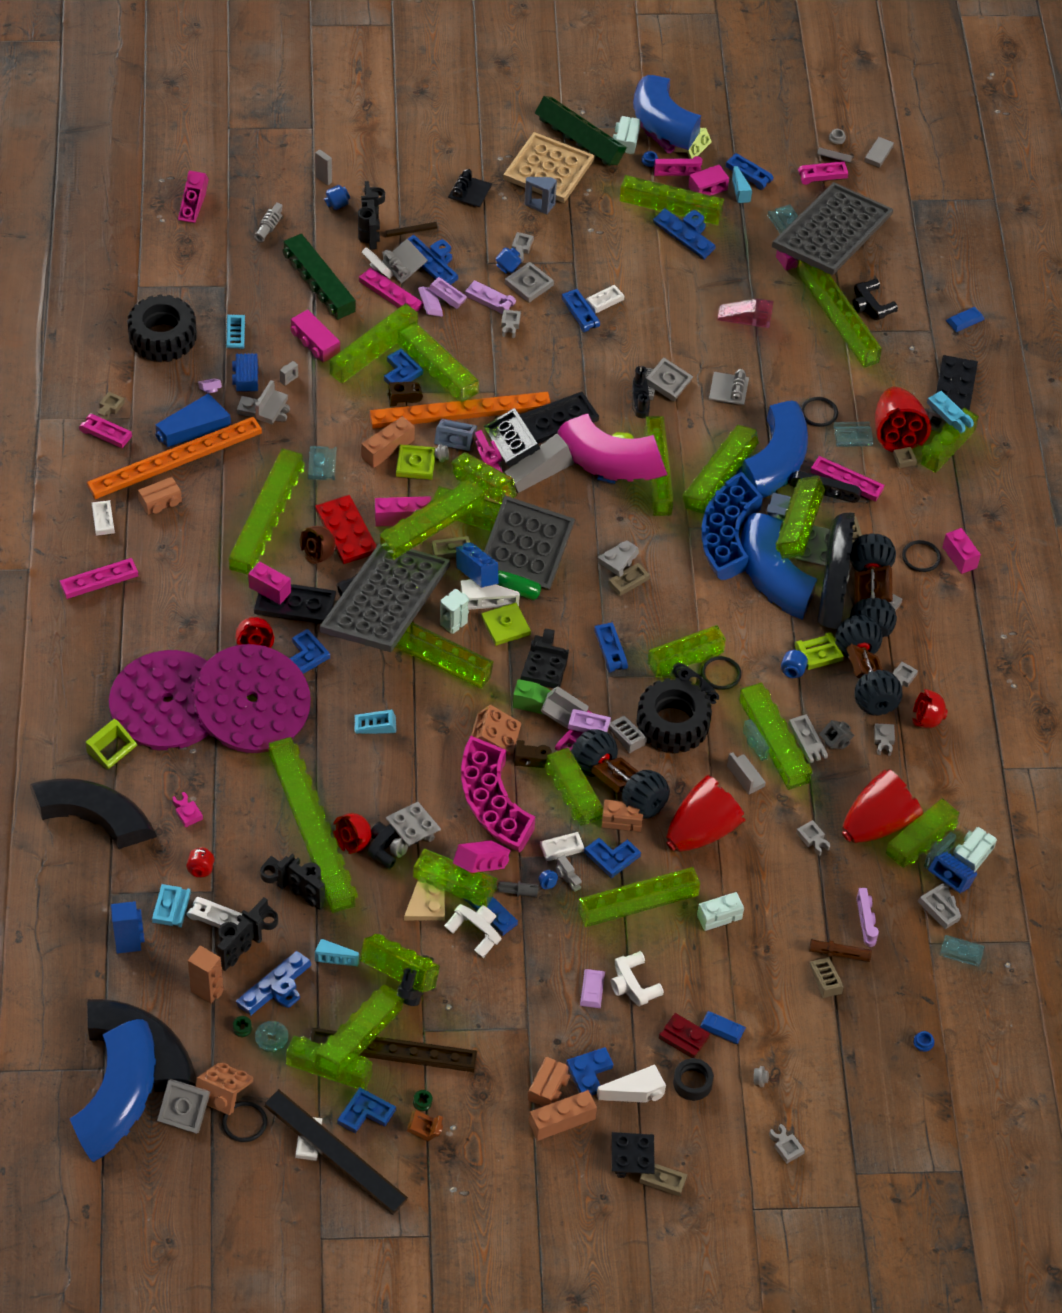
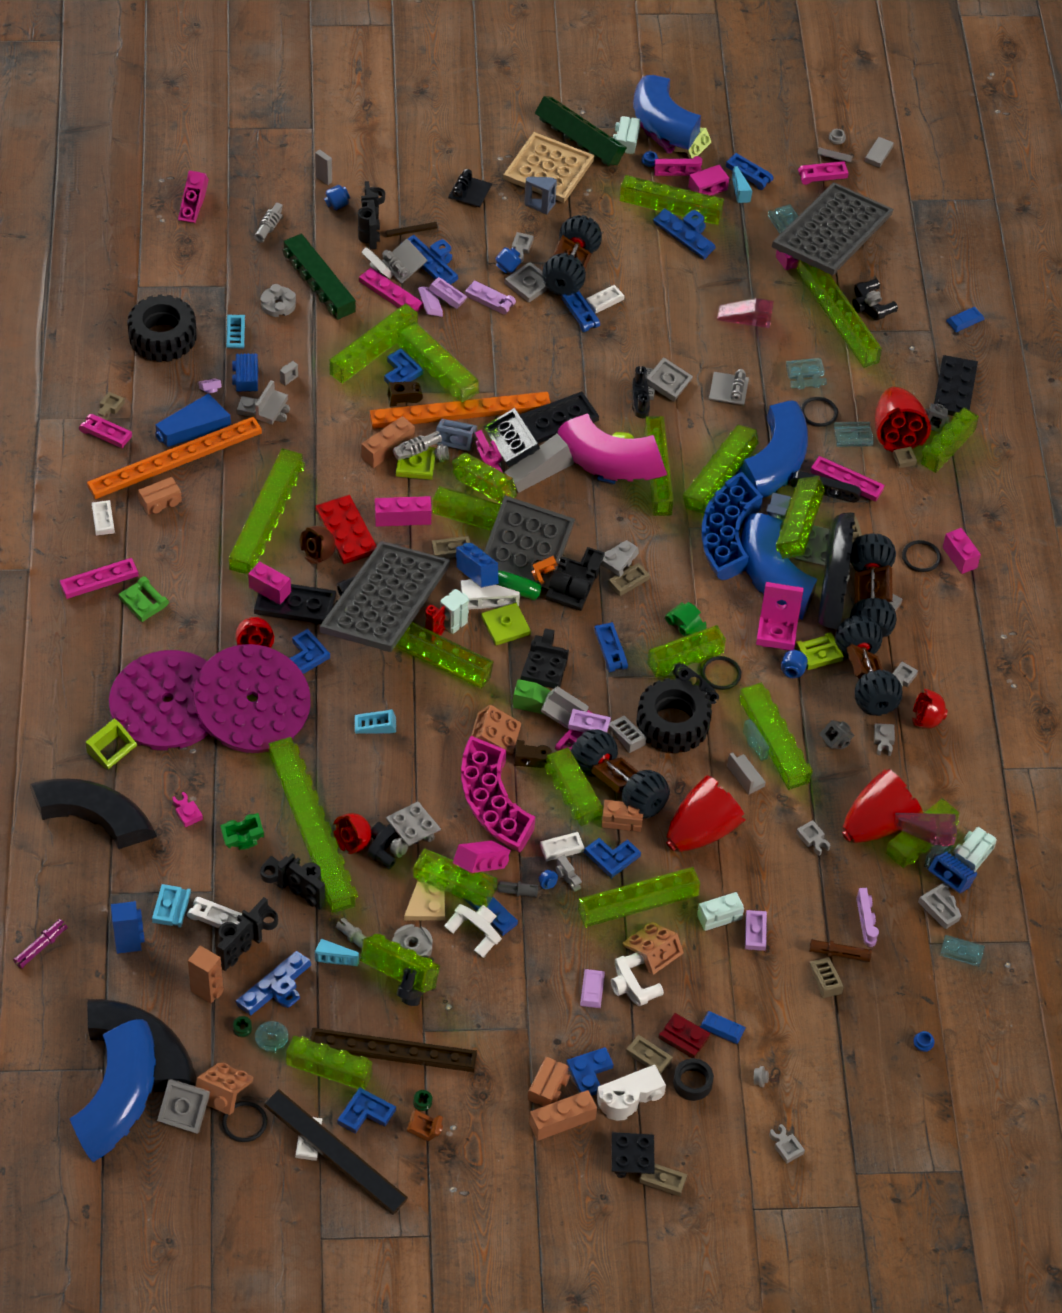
red head [186,847,215,878] -> none
dark pink brick [290,310,340,363] -> none
clear light blue plate [308,446,337,480] -> none
clear neon green brick [314,984,404,1079] -> none
clear neon green brick [380,478,485,560] -> none
light grey plate [501,309,521,338] -> none
light grey hinge [788,714,828,763] -> none
medium azure hinge [927,391,974,433] -> none
none -> magenta pin [13,919,68,969]
none -> bright green plate [119,576,169,622]
none -> green cylinder [220,813,264,850]
none -> light grey plate [261,284,296,317]
none -> light grey pin [336,918,374,952]
none -> light grey plate [392,924,433,965]
none -> light grey hinge [393,431,442,460]
none -> red hinge [425,605,445,641]
none -> orange bracket [531,556,558,585]
none -> black plate [542,215,602,296]
none -> black plate [546,547,605,611]
none -> white cylinder [597,1088,640,1121]
none -> nougat bracket [623,922,684,975]
none -> dark tan plate [626,1034,673,1075]
none -> green cylinder [664,602,707,640]
none -> lavender plate [745,910,767,951]
none -> dark pink bracket [756,582,804,650]
none -> clear light blue plate [786,358,827,389]
none -> light grey plate [864,291,882,306]
none -> clear pink slope [894,813,957,846]

